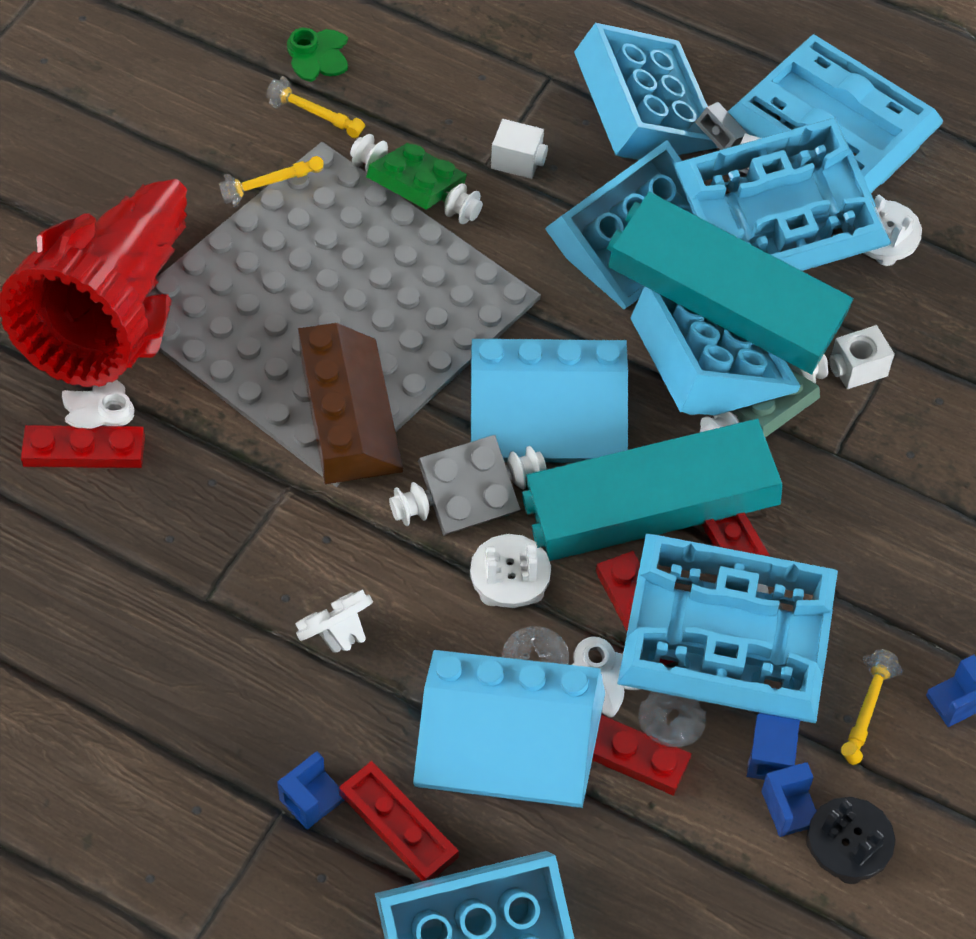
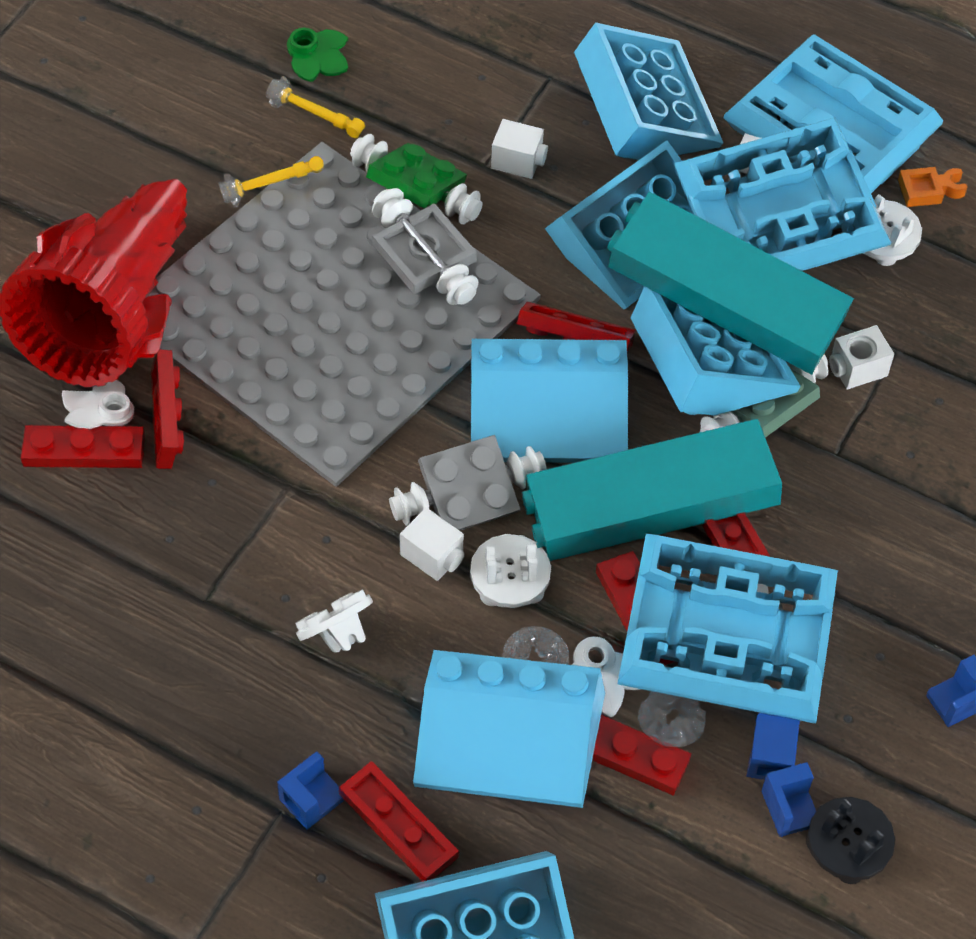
reddish brown slope [298,323,403,484] -> none
light grey piece [695,102,748,150] -> none
yellow piece [841,649,904,765] -> none
none -> red plate [151,349,184,469]
none -> light grey plate [372,188,478,305]
none -> white brick [400,507,465,581]
none -> red plate [517,301,636,352]
none -> orange plate [898,167,967,207]

